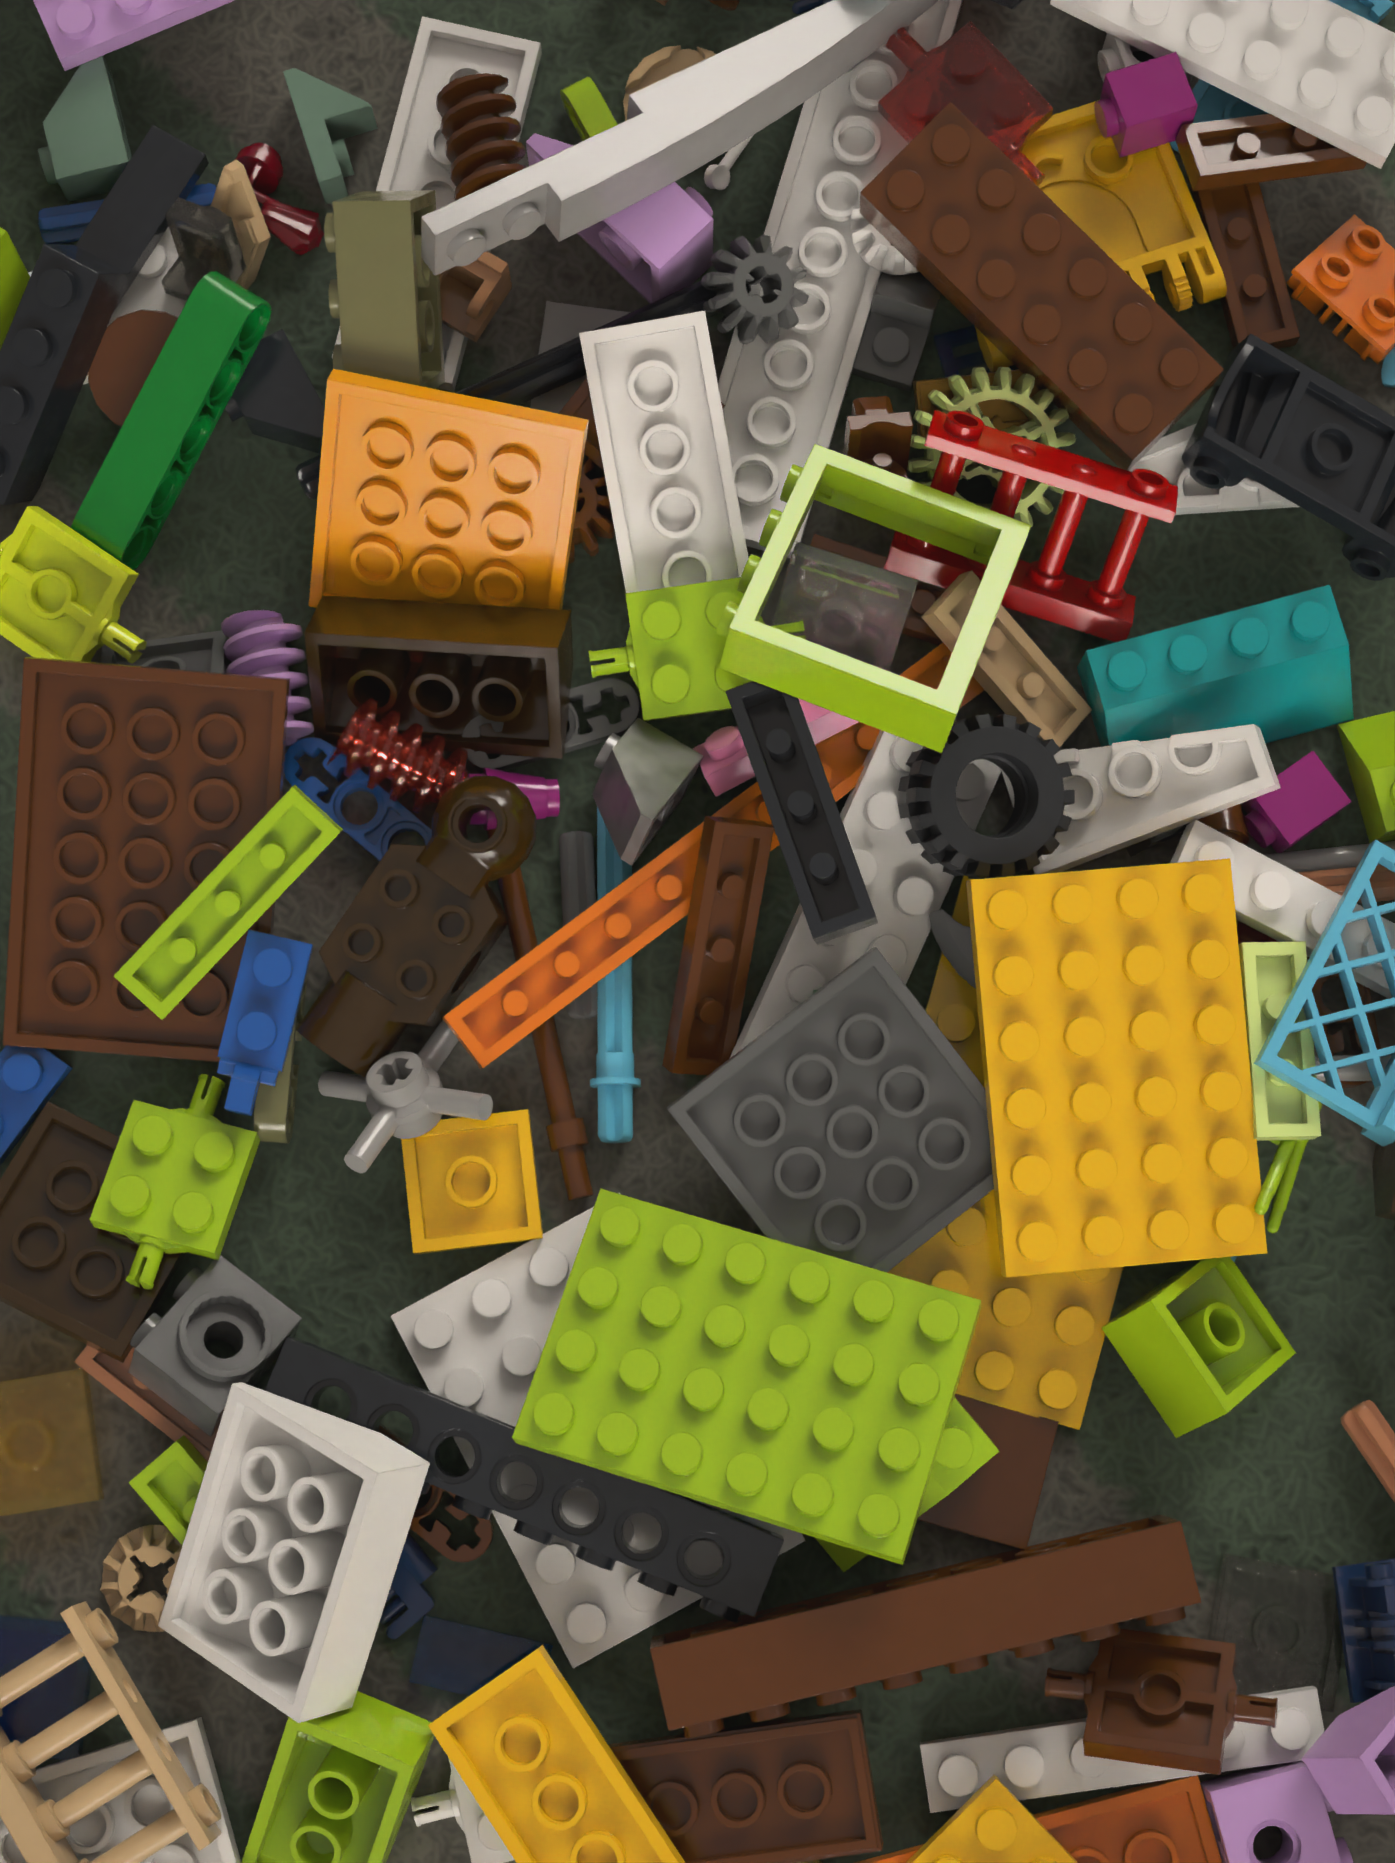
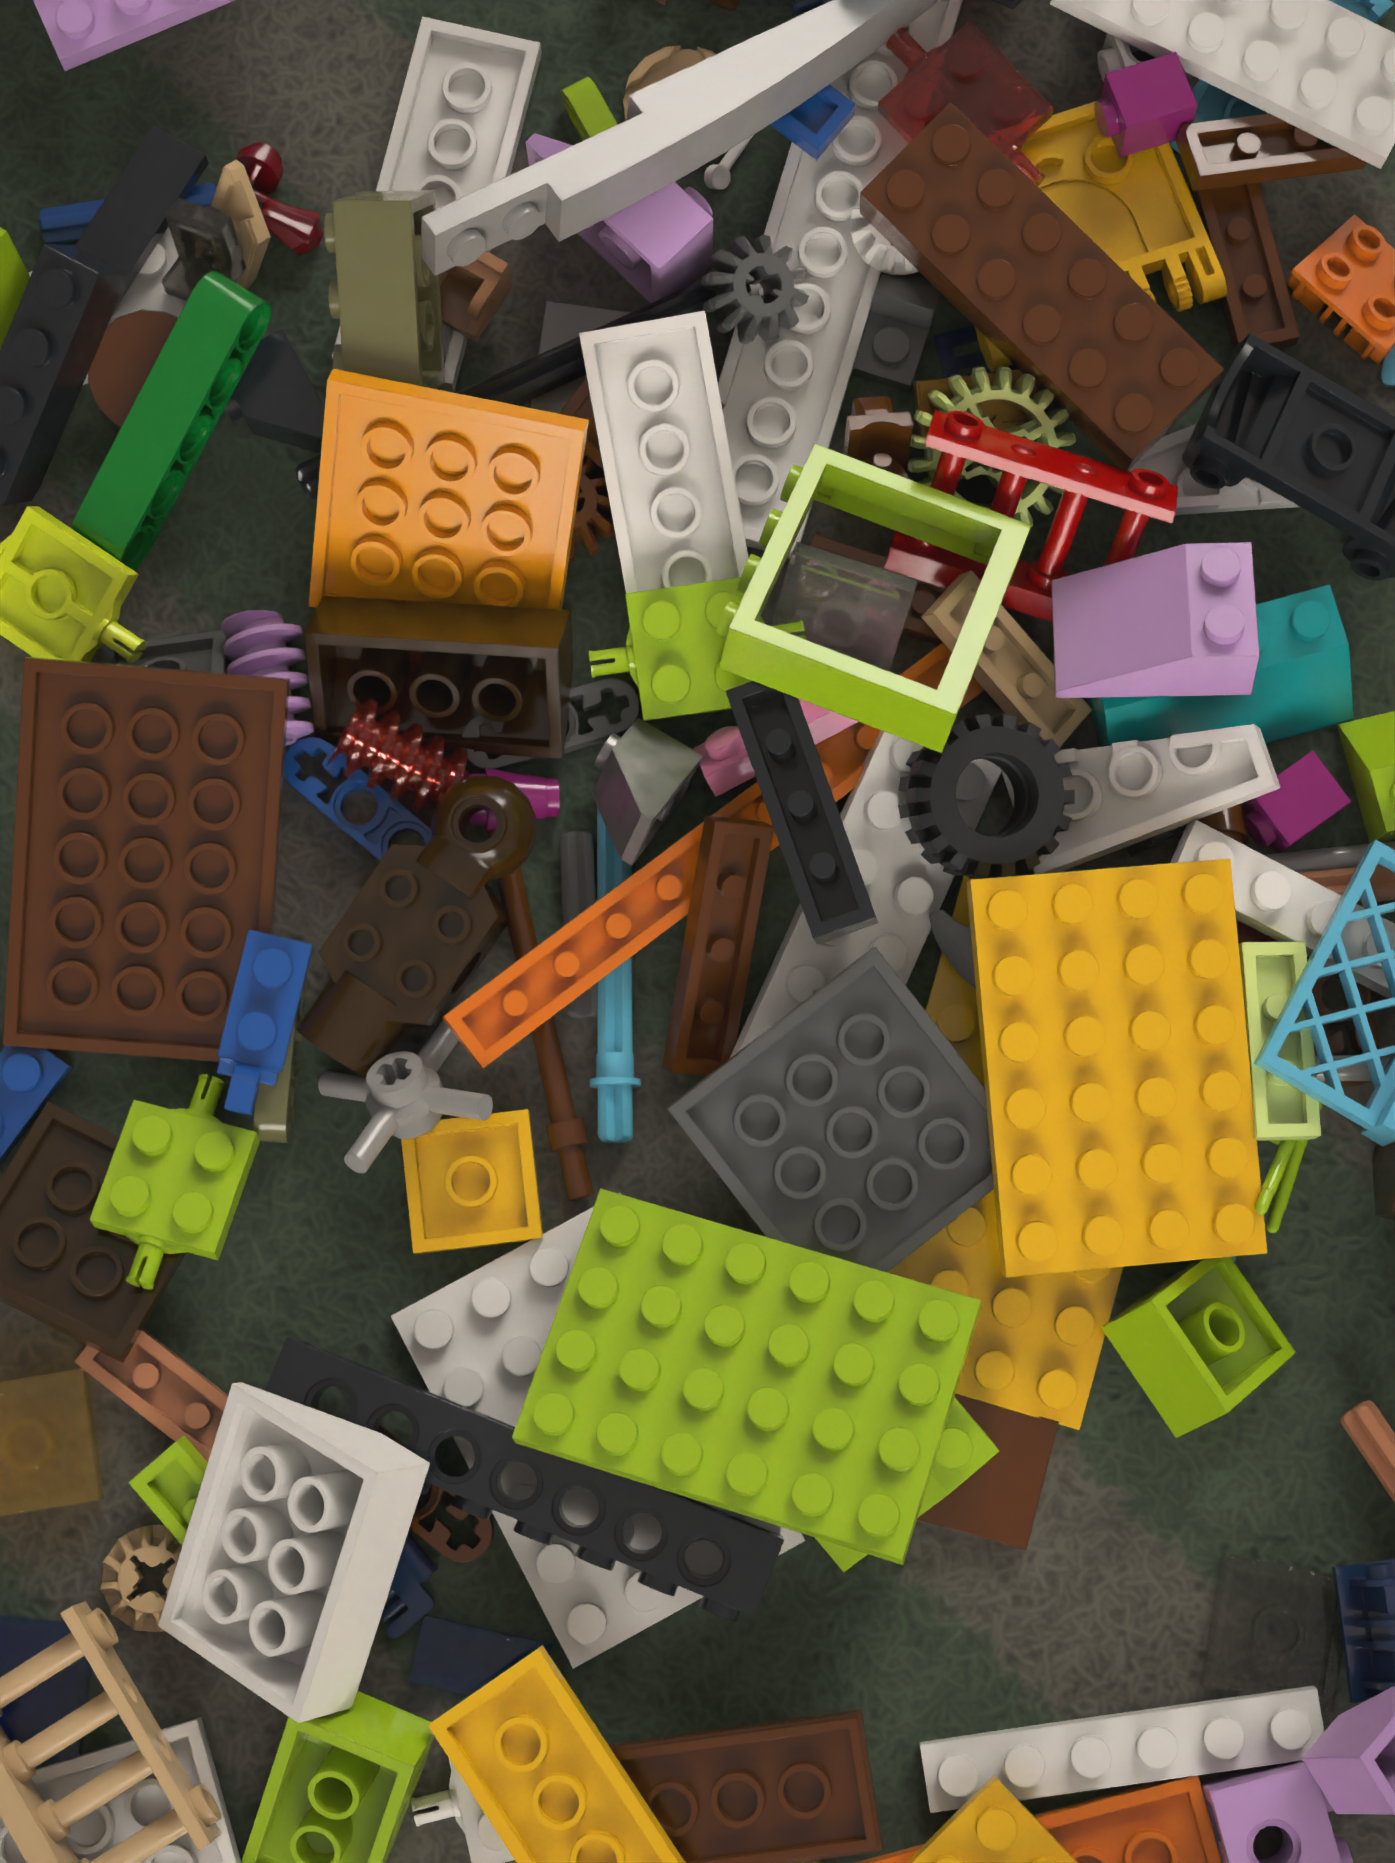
sand green slope [38,55,132,202] -> none
lime plate [114,785,343,1020] -> none
dark grey brick [129,1255,302,1437] -> none
sand green slope [283,68,378,204] -> none
reddish brown piece [436,73,527,201] -> none
reddish brown brick [650,1514,1201,1738] -> none
reddish brown plate [1045,1629,1278,1775] -> none
none -> blue plate [770,84,856,160]
none -> lavender slope [1051,542,1259,698]

